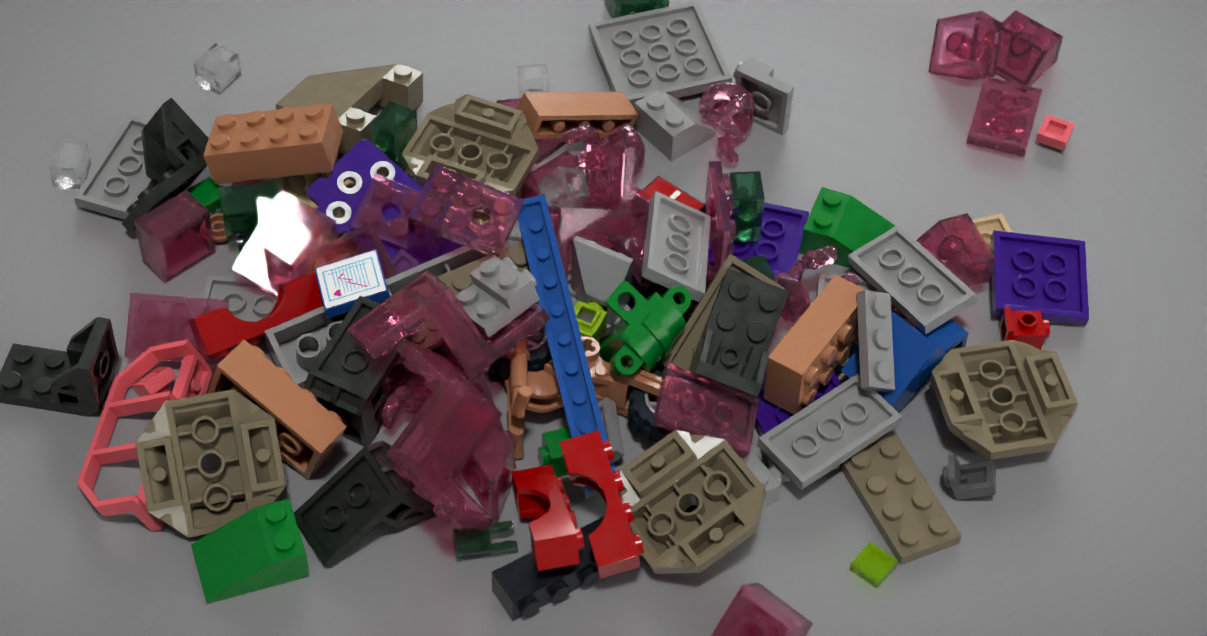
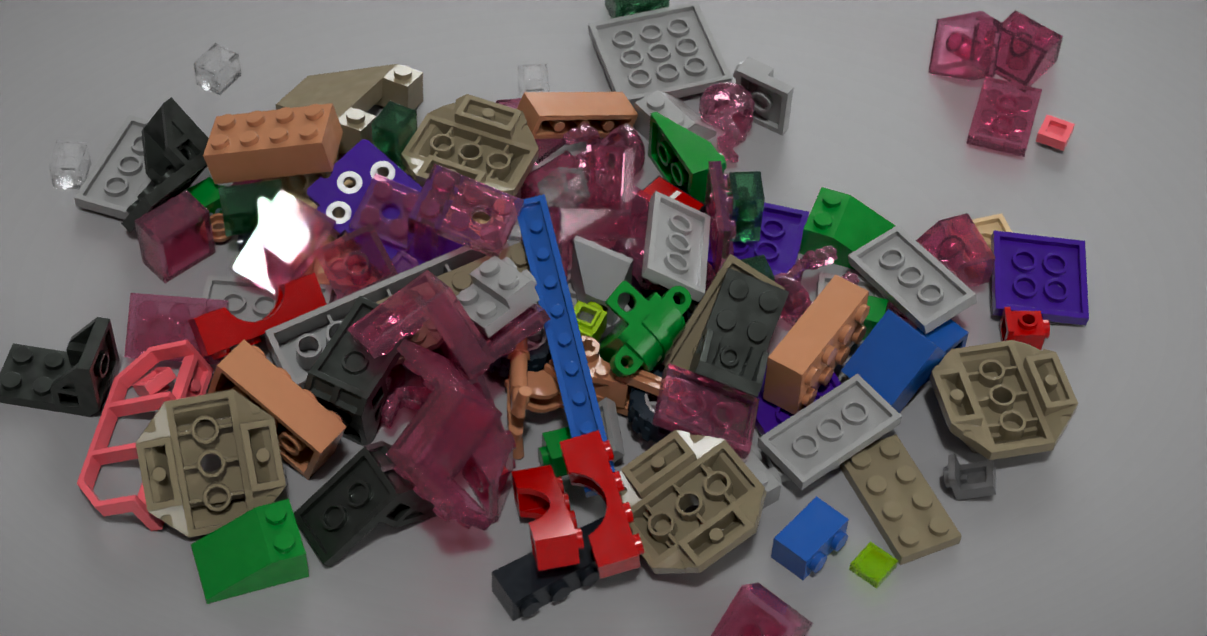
white tile [314,249,391,318] -> none
clear green hinge [452,520,518,559] -> none
light grey plate [857,290,895,392] -> none
none -> green slope [648,112,727,209]
none -> blue brick [771,496,849,580]

